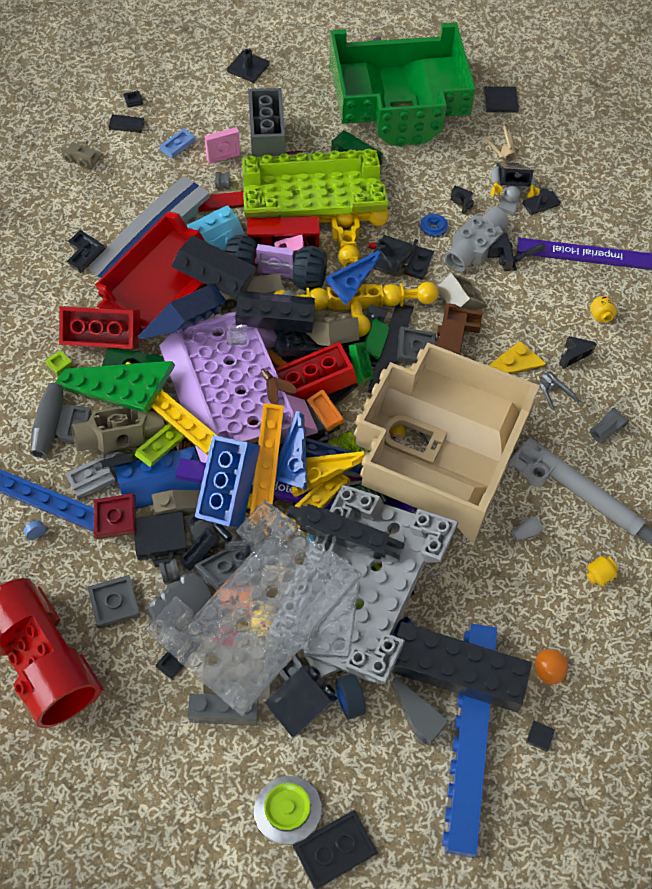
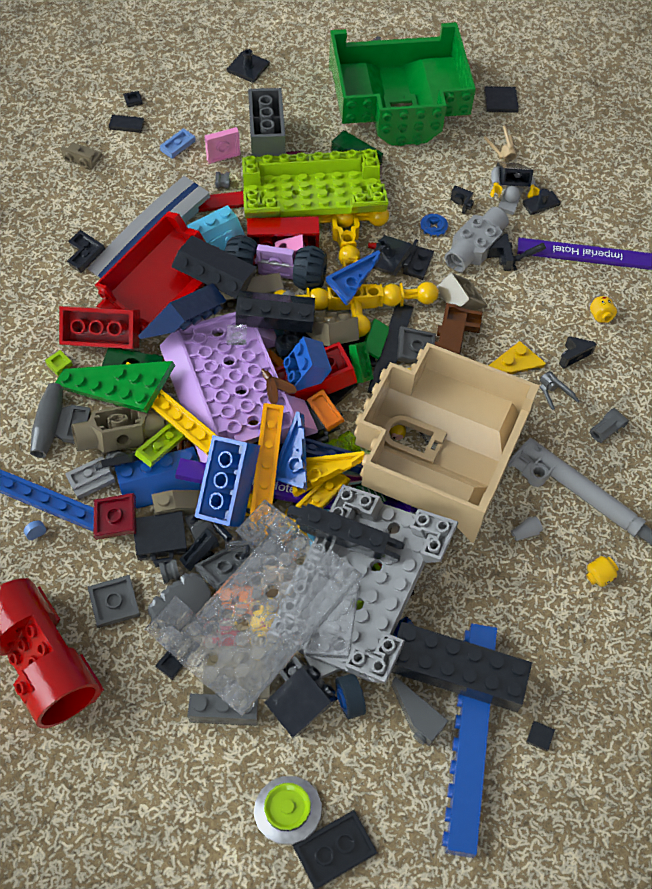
black bracket [366,304,388,323] -> none
orange hair [534,649,568,685] -> none
none -> blue slope [283,336,332,391]

